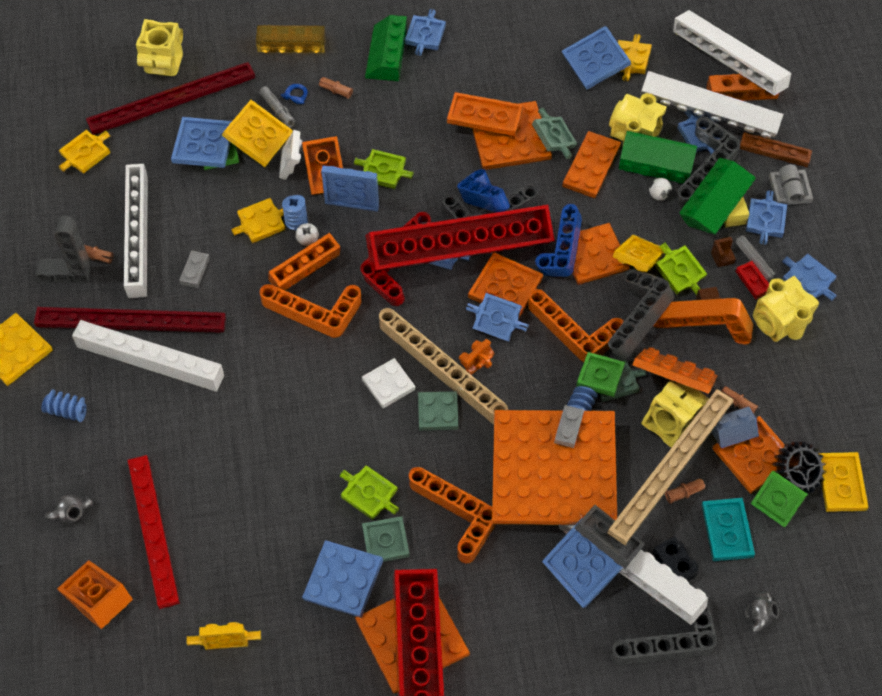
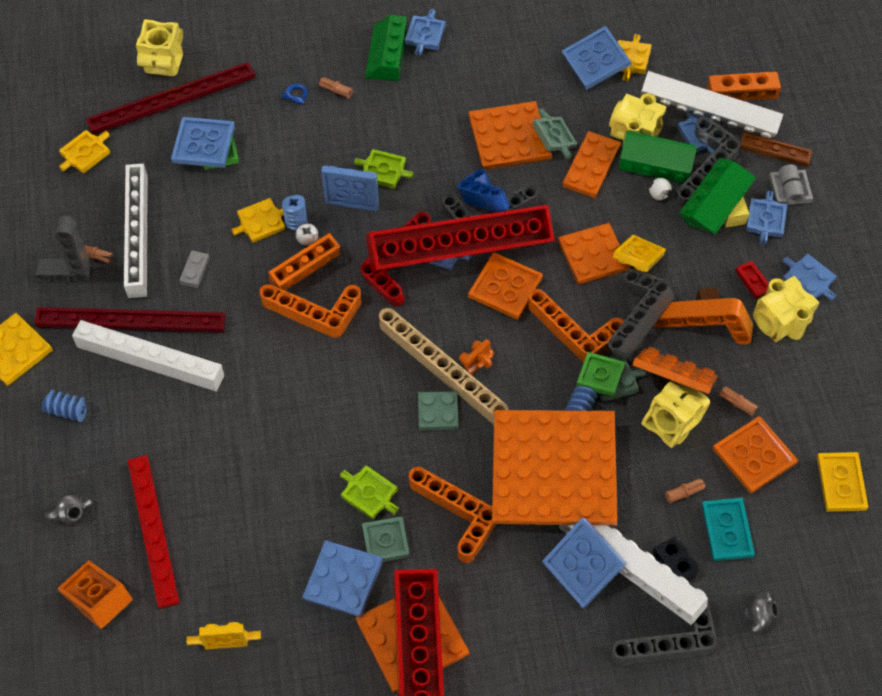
yellow plate [222,100,293,167] -> none
clear yellow brick [256,25,326,53] -> none
light grey pin [259,86,296,128] -> none
white plate [279,130,302,180] -> none
orange slope [302,136,343,195] -> none
white plate [362,358,415,409] -> none
orange plate [447,92,523,136] -> none
medium blue plate [466,293,529,342] -> none
blue beam [535,204,582,277] -> none
light grey plate [554,405,584,448] -> none
dark grey plate [574,505,645,569] -> none
tan plate [607,389,734,545] -> none
lime plate [655,242,707,296] -> none
white brick [673,10,791,96] -> none
reddish brown panel [711,237,736,268] -> none
sand blue slope [711,407,759,448] -> none
light grey axle [736,235,775,281] -> none
bright green plate [751,471,808,527] -> none
black gear [772,441,827,494] -> none

